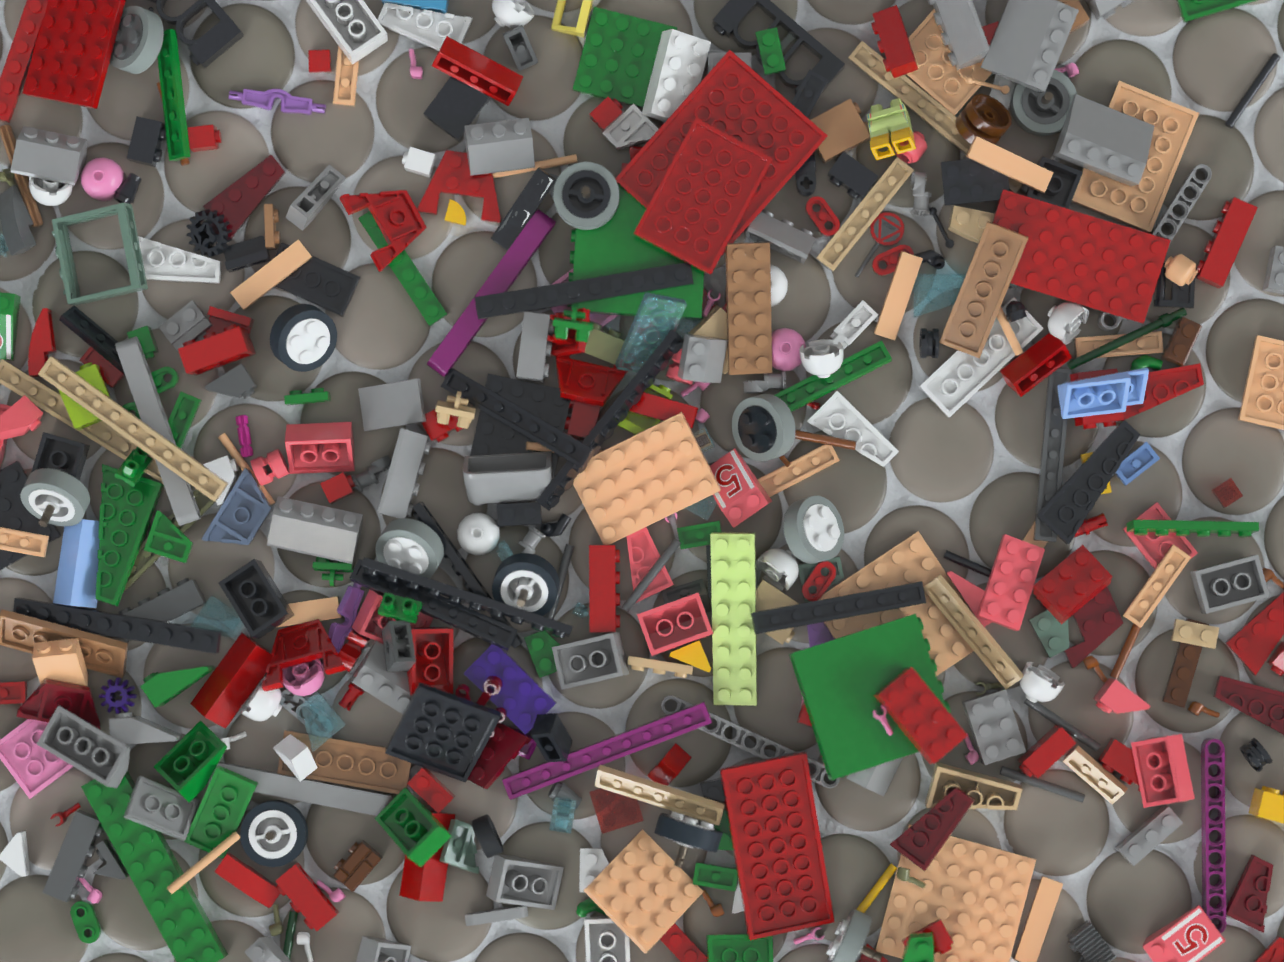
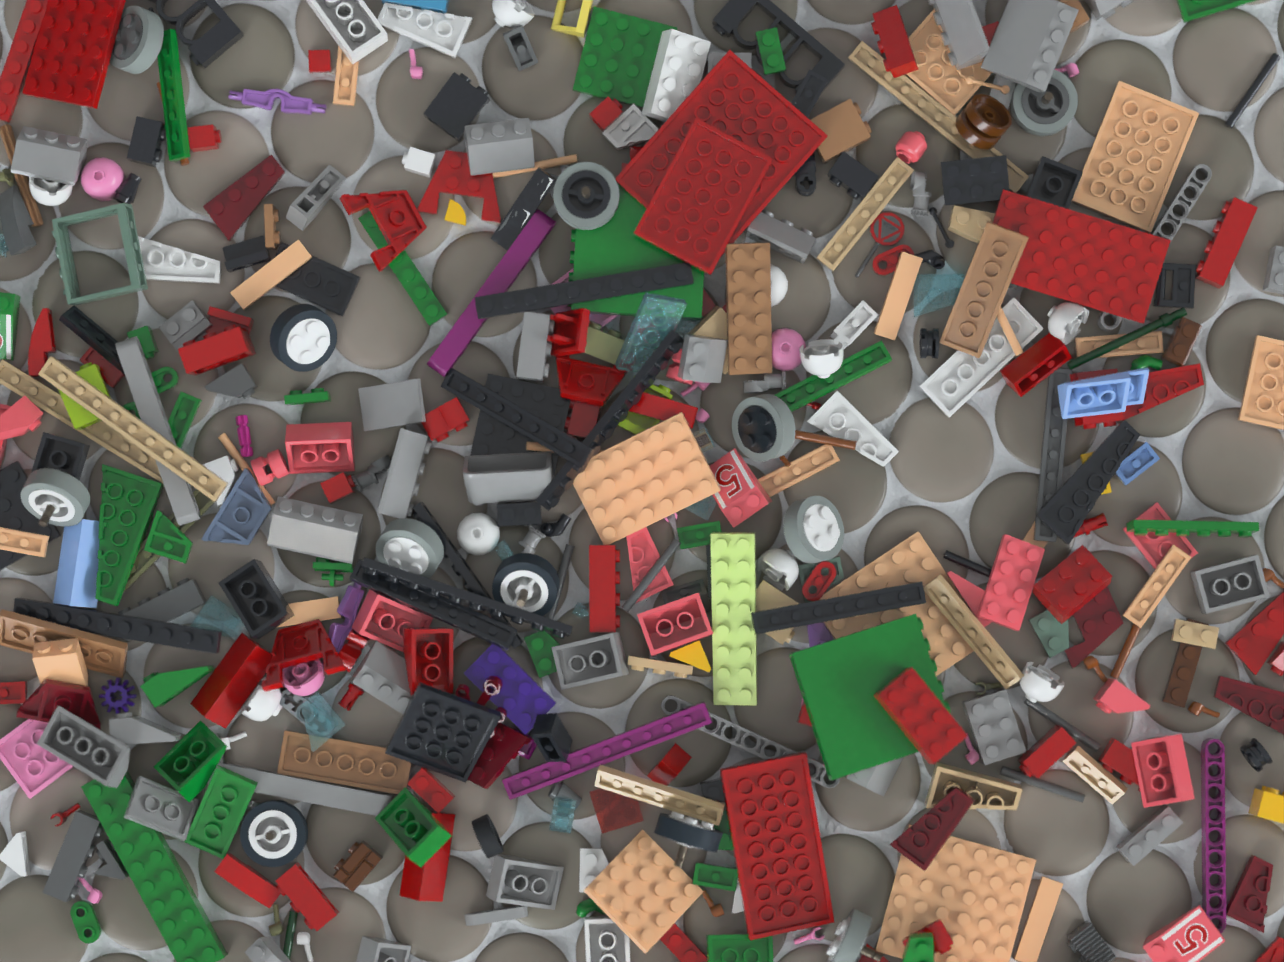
green hips [114,446,153,487] -> none
light nougat bar [166,831,240,894] -> none
black gear [186,209,232,257] -> none
white slope [273,734,317,782] -> none
bright pink hand [316,880,346,902] -> none
green hips [378,593,423,624] -> none
dark grey brick [382,621,416,672] -> none
red brick [432,36,524,106] -> none
tan hips [435,391,476,429] -> none
sand green wing [440,819,479,874] -> none
green hips [552,305,594,342] -> none
bright pink hand [702,289,721,317] -> none
red plate [805,196,840,237] -> none
yellow bar [856,863,897,913] -> none
hips [867,98,916,160] -> none
bright pink hand [873,705,894,736] -> none
olive hand [897,867,926,888] -> none
light nougat tile [966,136,1053,193] -> none
black plate [1006,301,1027,322] -> none
light grey slope [1053,94,1154,187] -> none
light nougat head [1164,254,1198,286] -> none
clear red plate [1212,478,1243,508] -> none

